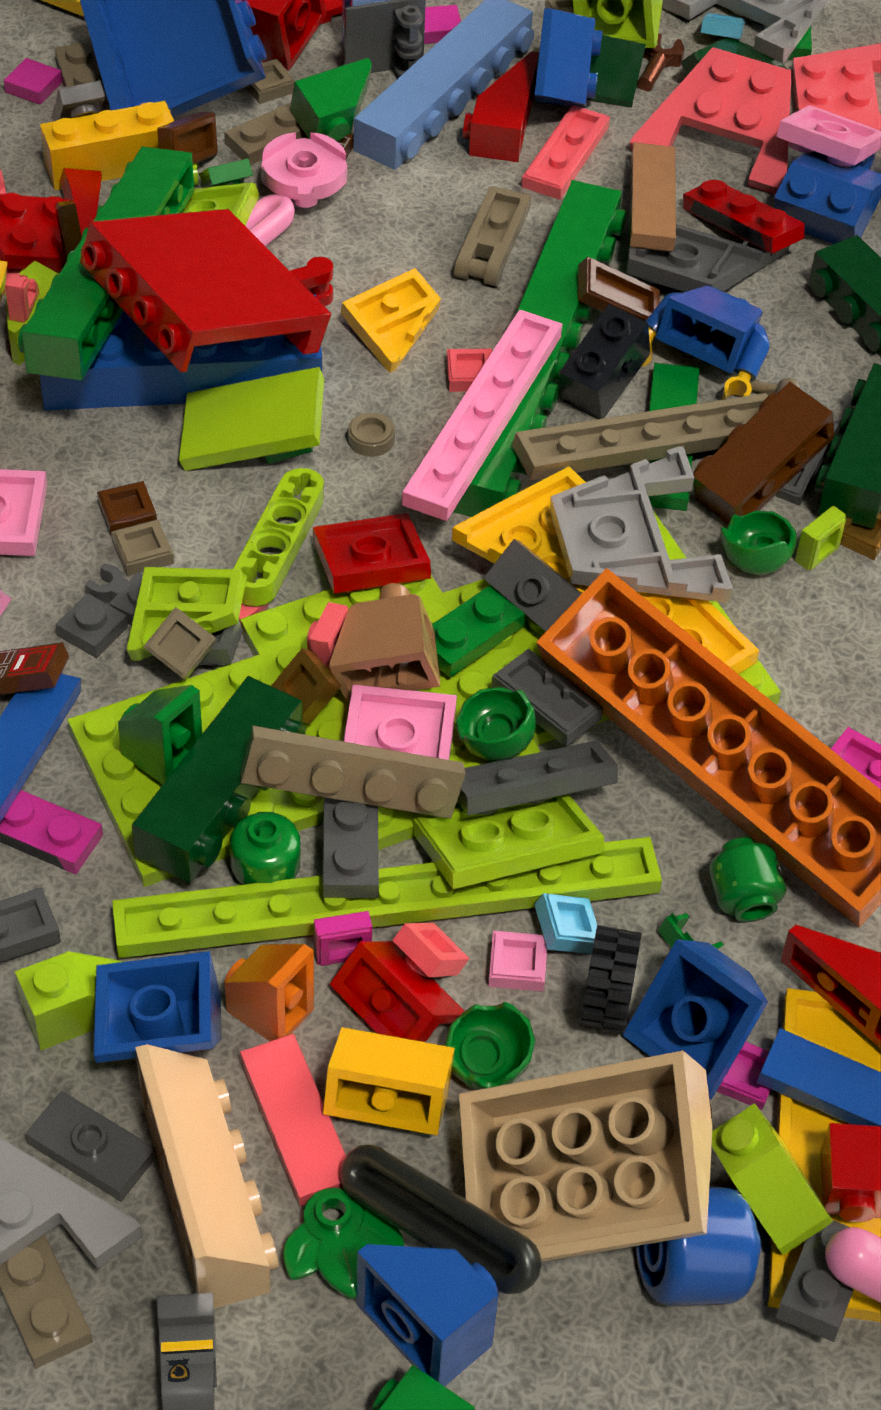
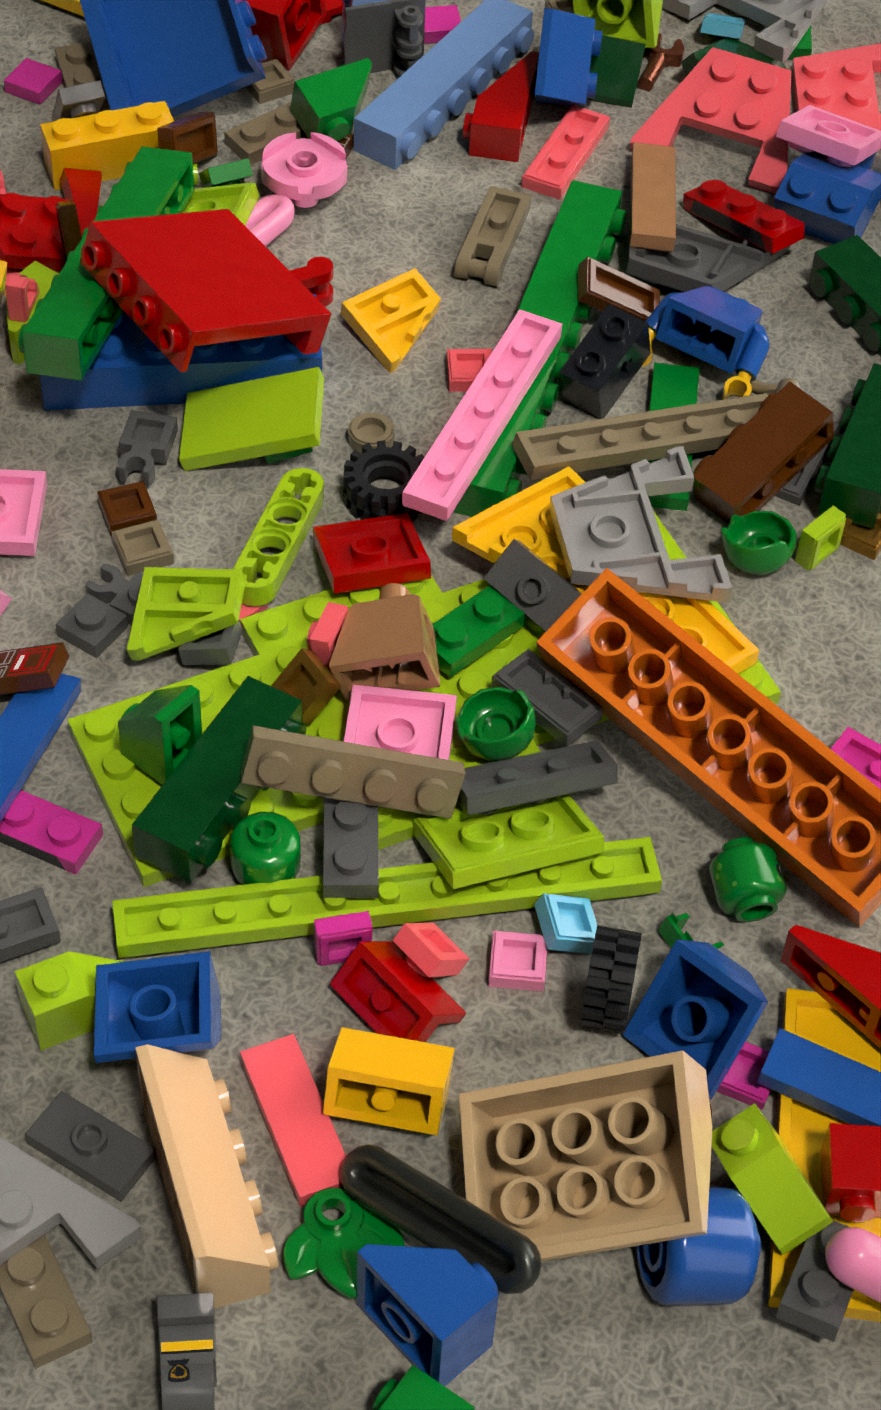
dark tan tile [143,607,217,681] -> none
orange slope [224,944,314,1041] -> none
green hair [445,1002,536,1090] -> none
none -> dark grey plate [118,410,178,486]
none -> black tyre [343,440,425,522]

